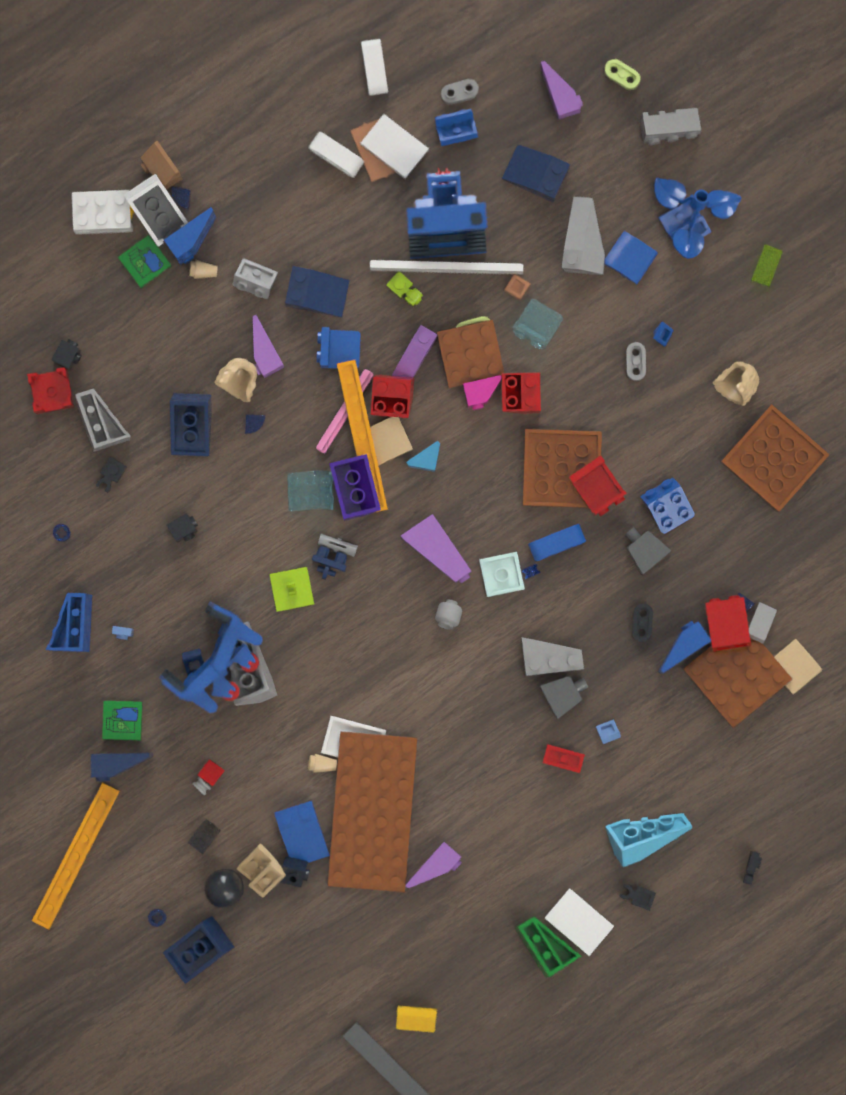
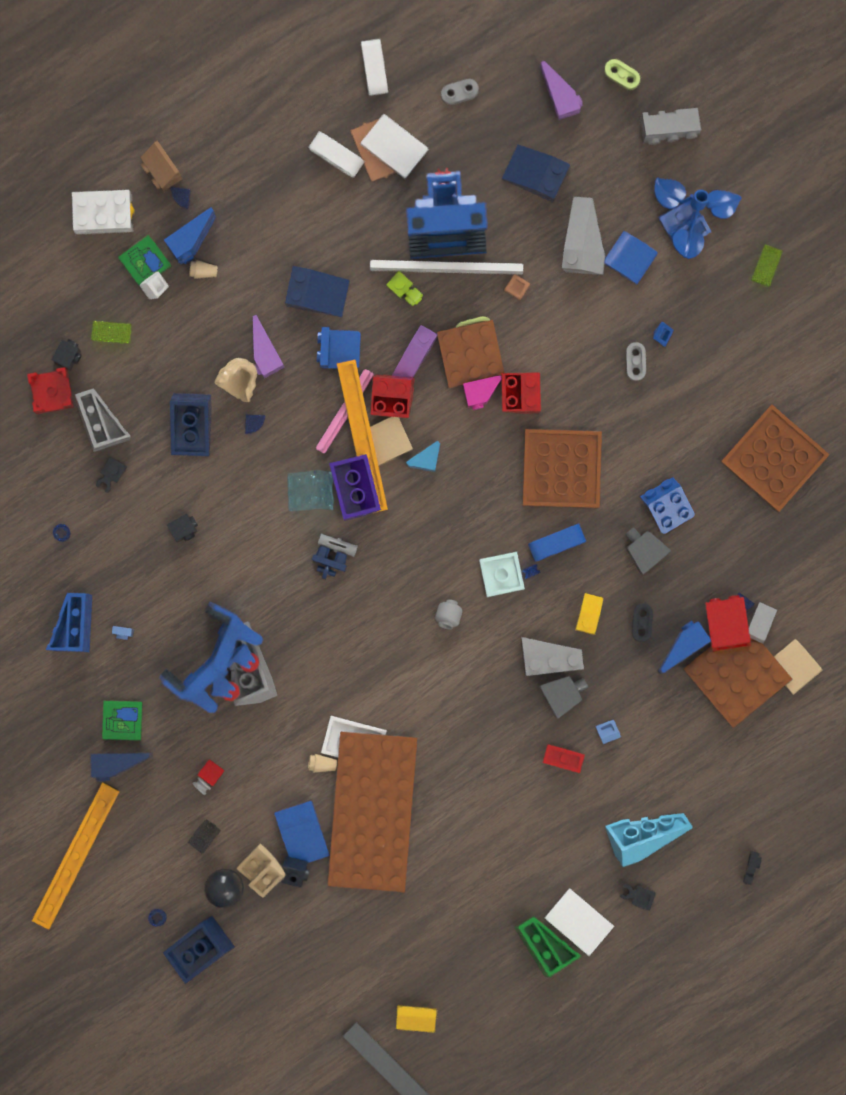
dark grey piece [124,174,188,246] -> none
dark blue slope [182,648,204,675] -> none
light grey bracket [233,258,278,299] -> none
lime piece [269,567,314,612] -> none
medium lavender slope [401,514,472,583] -> none
medium lavender slope [405,842,462,888] -> none
blue bracket [435,109,478,146] -> none
clear light blue bracket [512,299,563,350] -> none
red panel [568,455,627,517] -> none
tan hair [712,362,759,406] -> none
none -> clear neon green tile [91,321,132,344]
none -> white slope [140,272,169,299]
none -> yellow slope [575,593,603,635]

